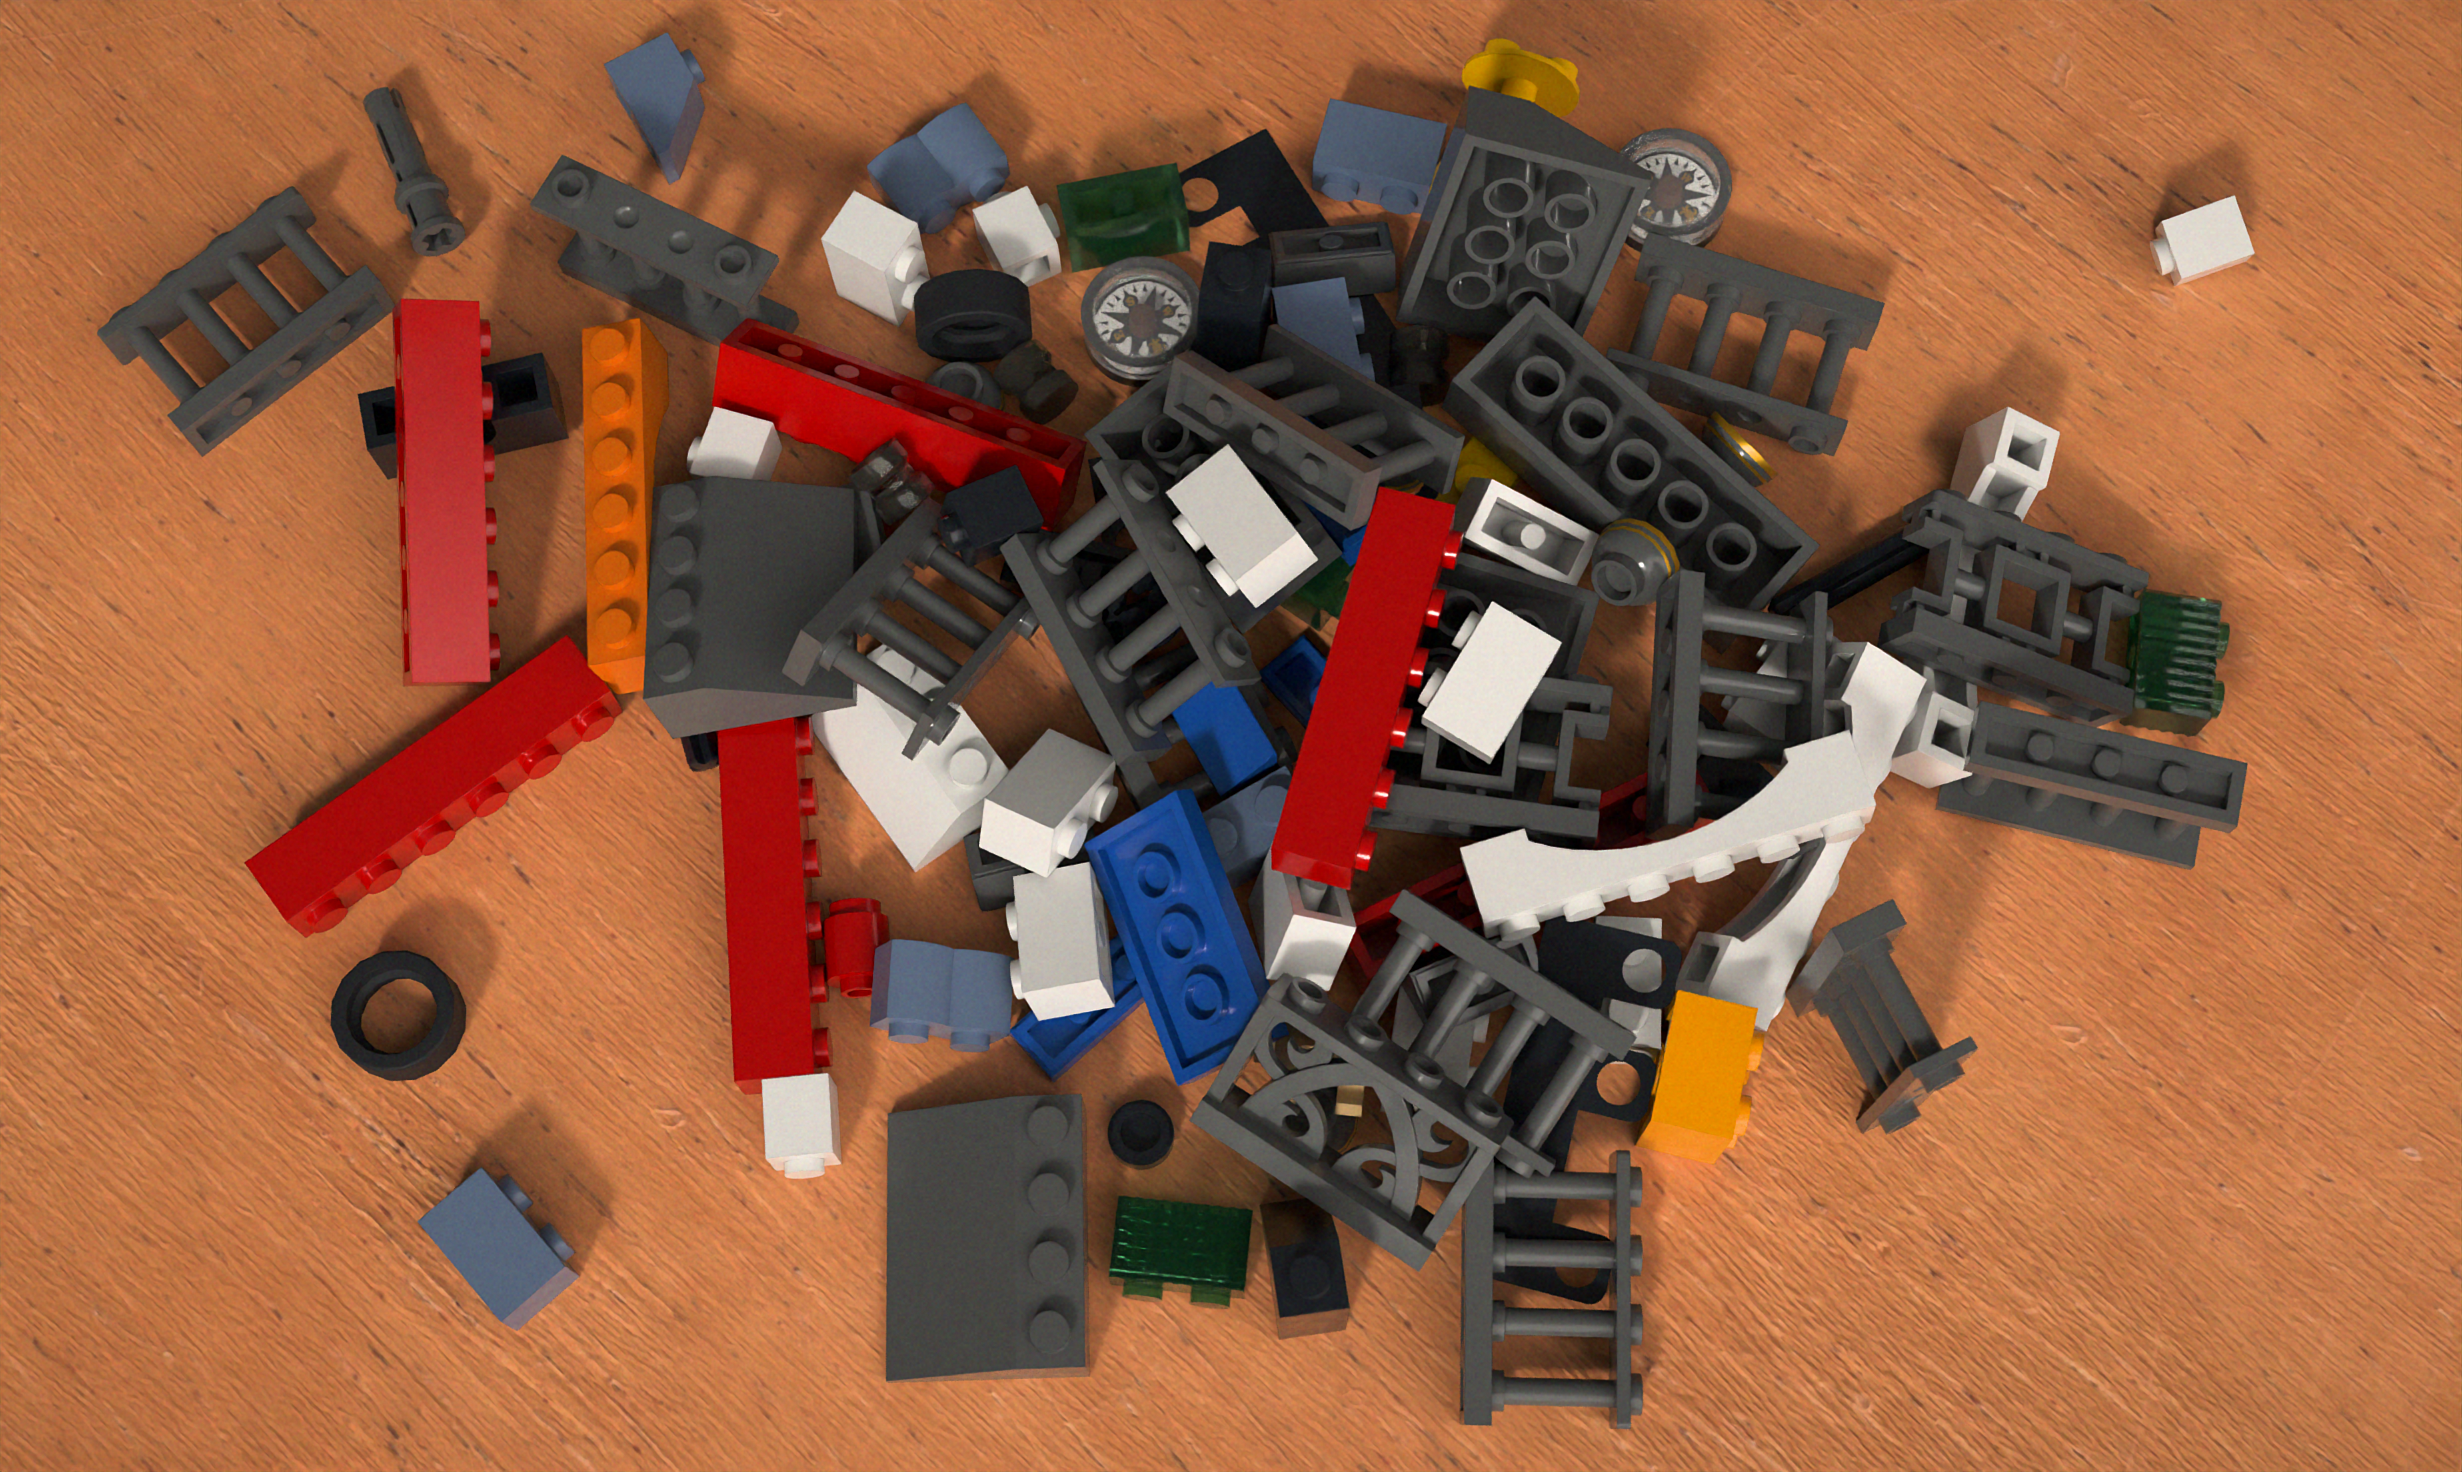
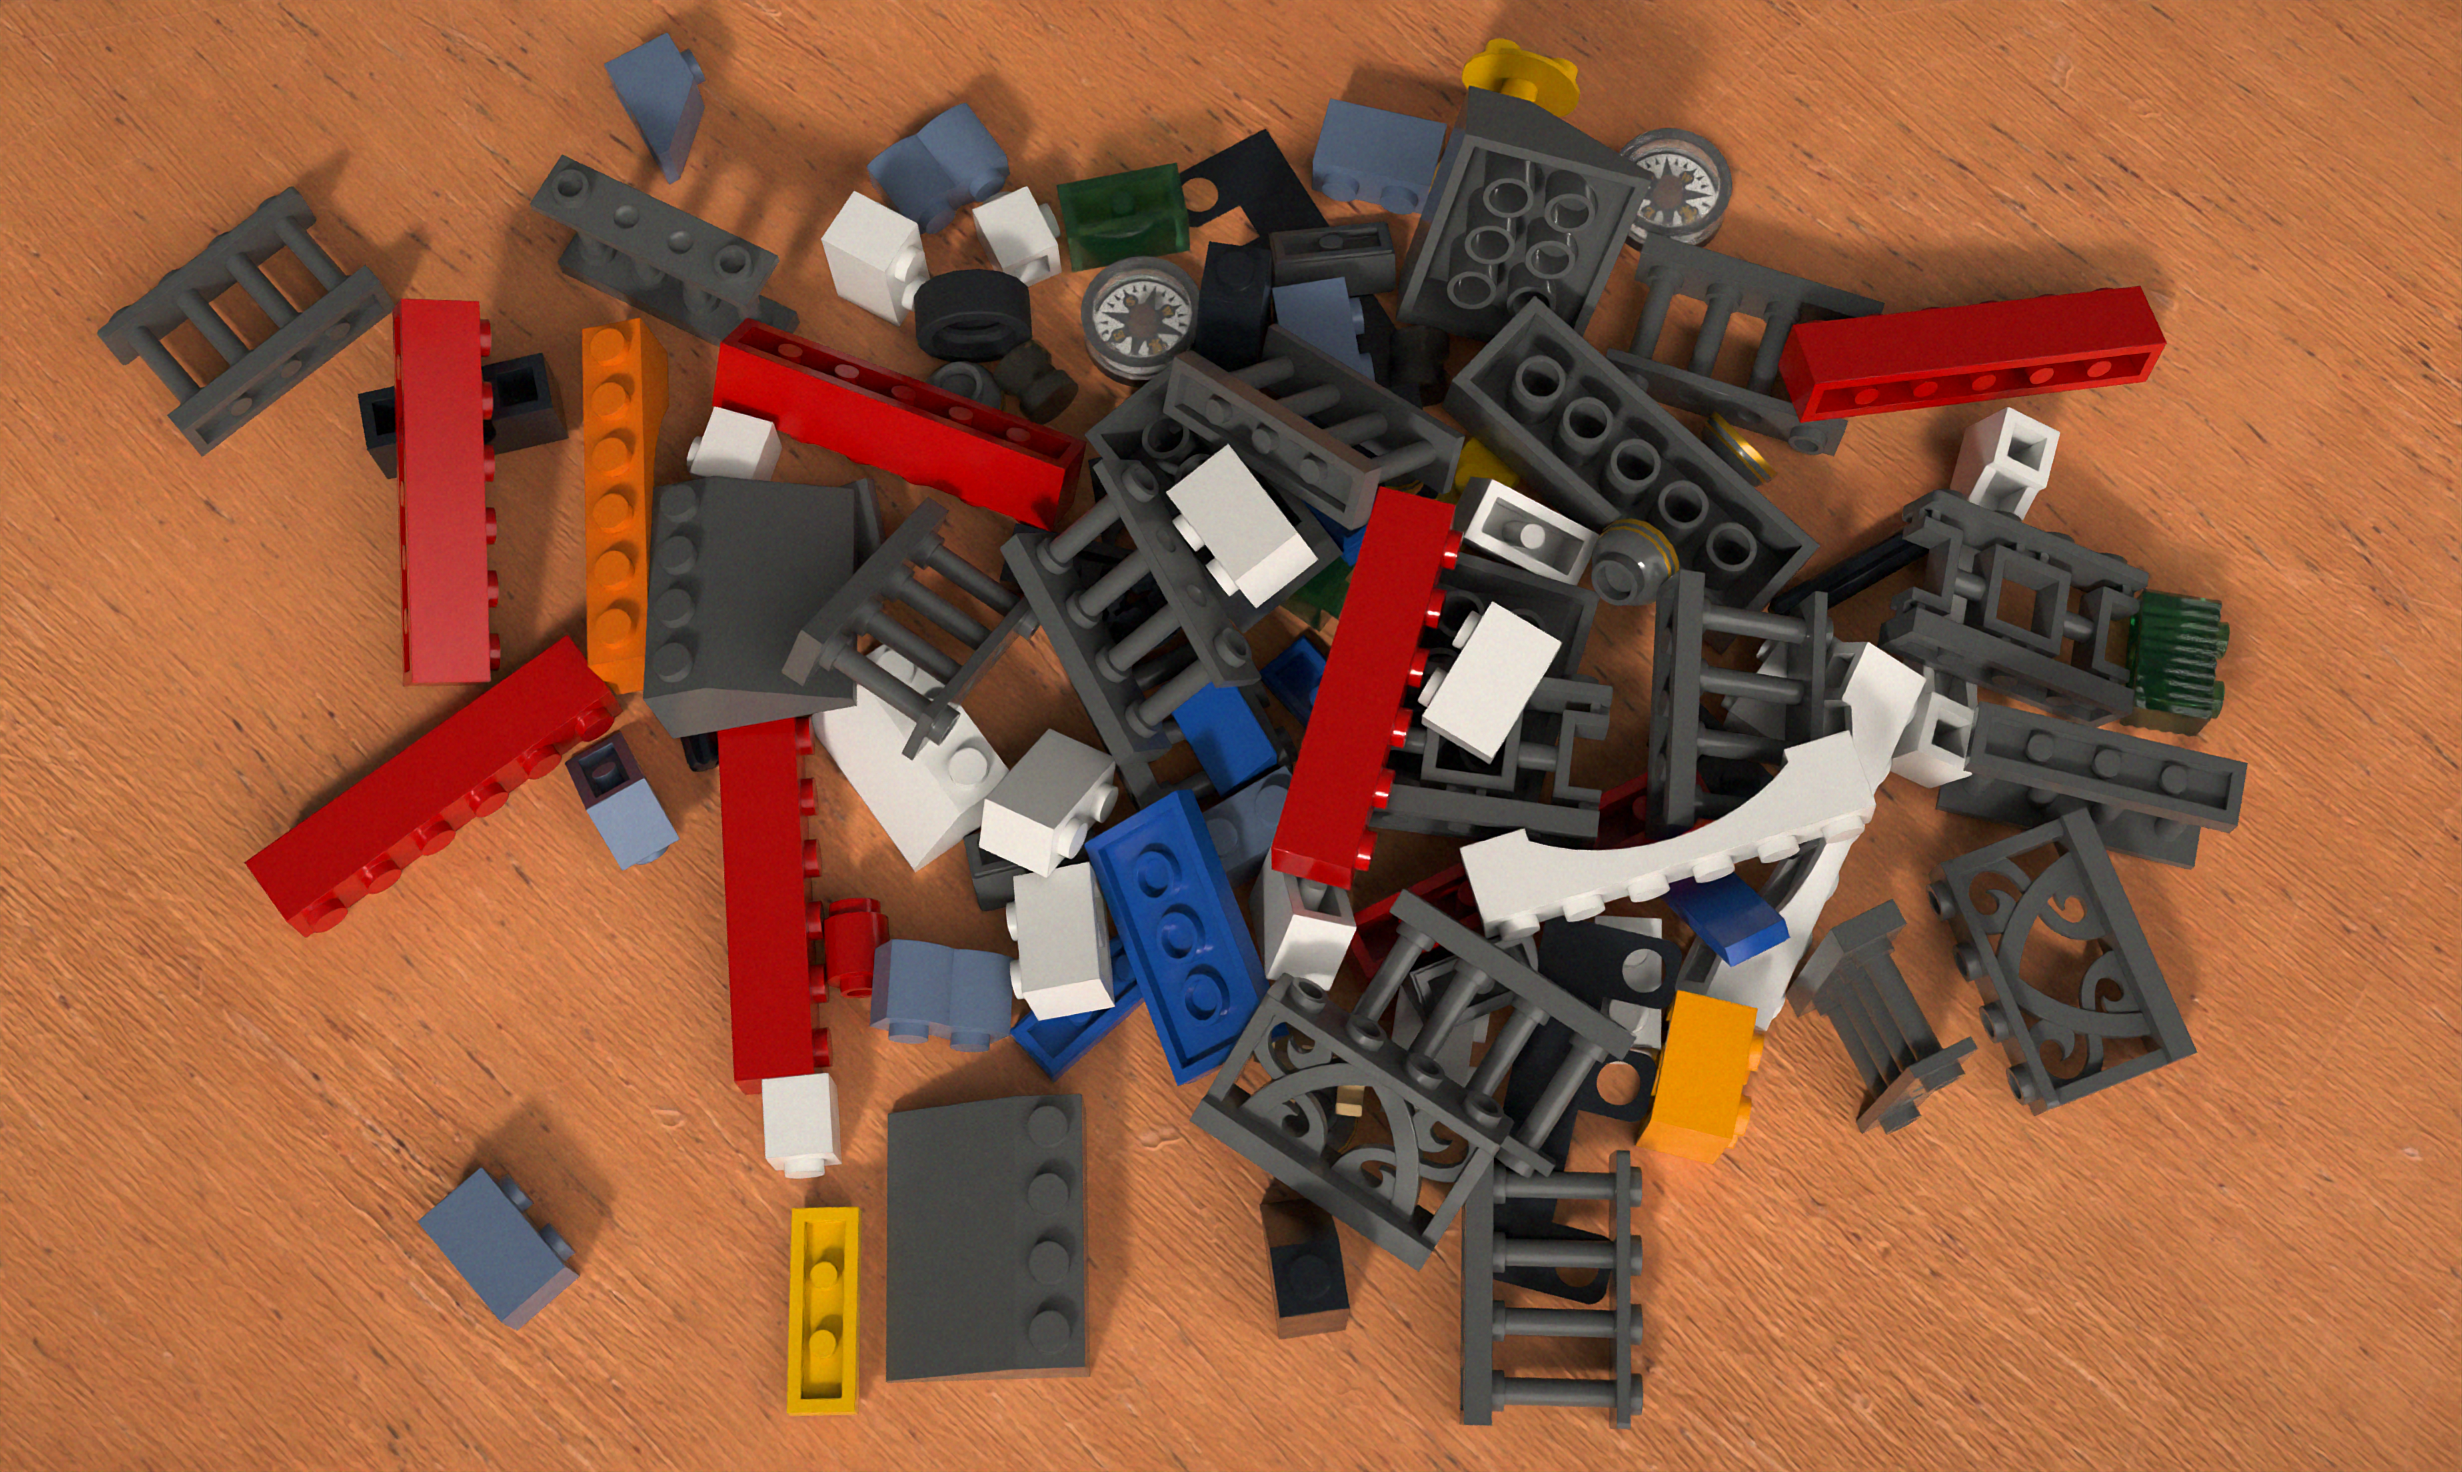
black tyre [331,950,466,1081] -> none
dark grey pin [363,87,466,257] -> none
clear smoke wheel [847,437,936,525] -> none
black brick [937,464,1044,568] -> none
black tile [1108,1100,1175,1170] -> none
clear green brick [1109,1196,1253,1309] -> none
white brick [2150,195,2255,286] -> none
none -> sand blue slope [564,732,680,871]
none -> yellow plate [786,1206,862,1416]
none -> blue tile [1659,872,1790,967]
none -> red brick [1778,286,2167,423]
none -> dark grey fence [1926,807,2197,1116]

